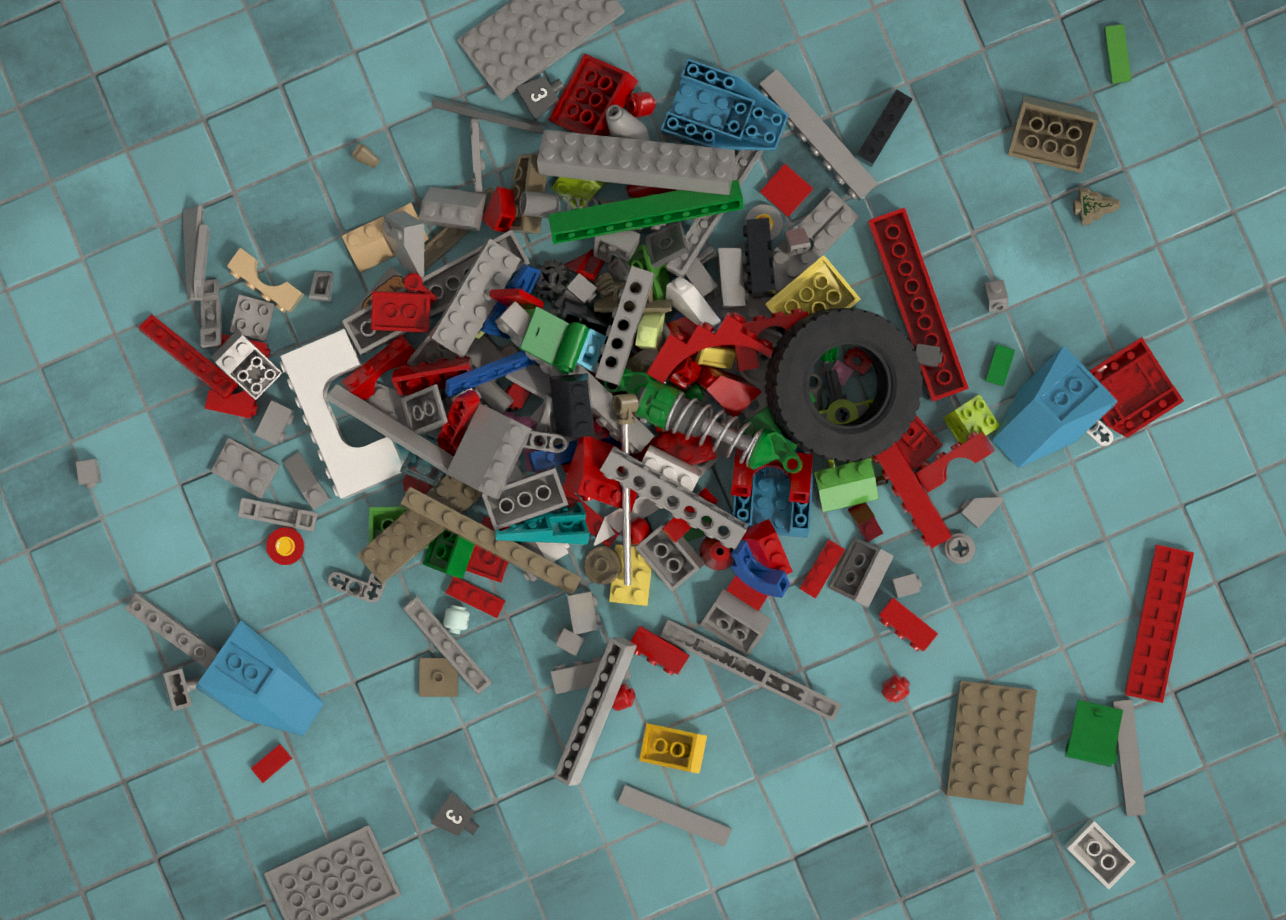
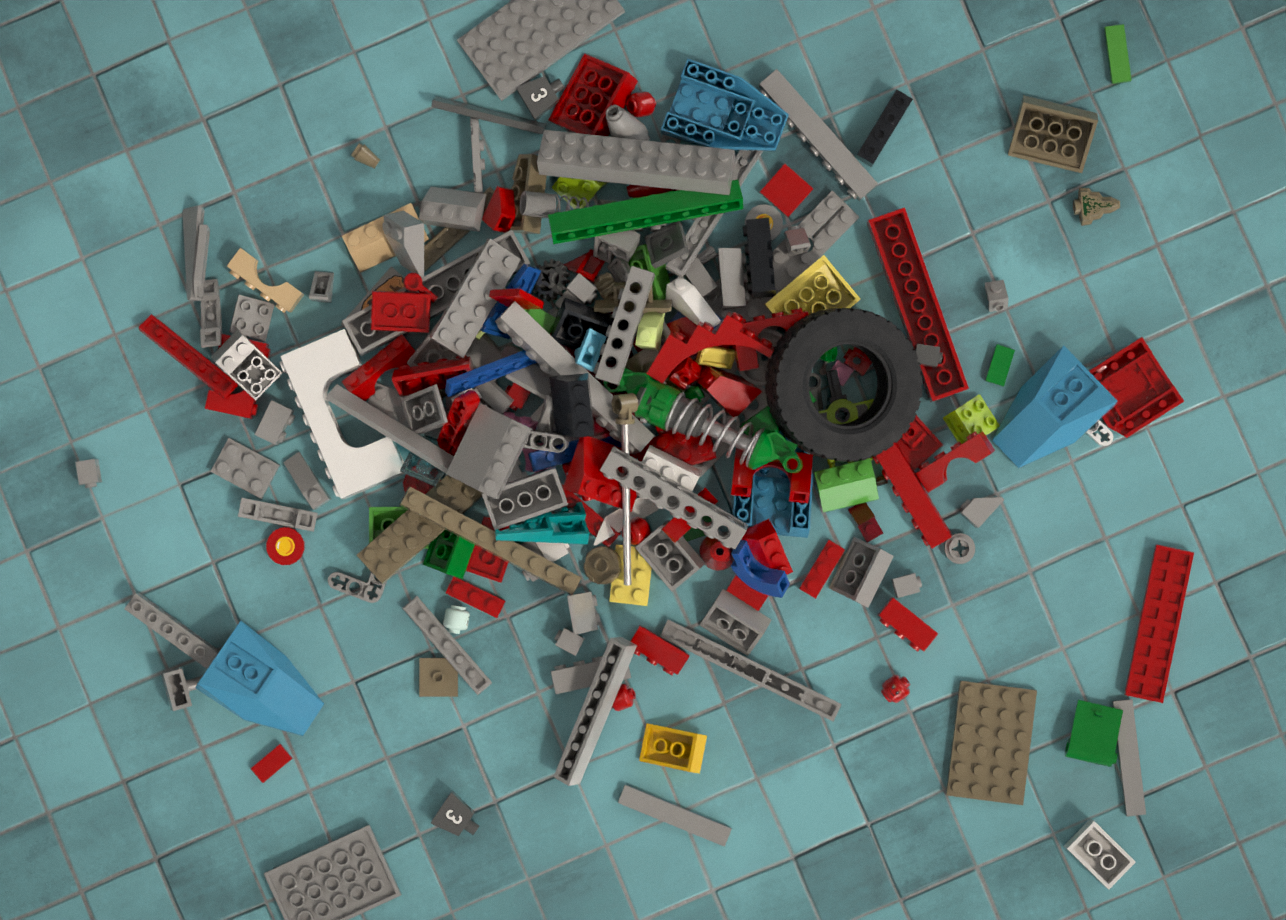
door [519,306,589,374] -> none

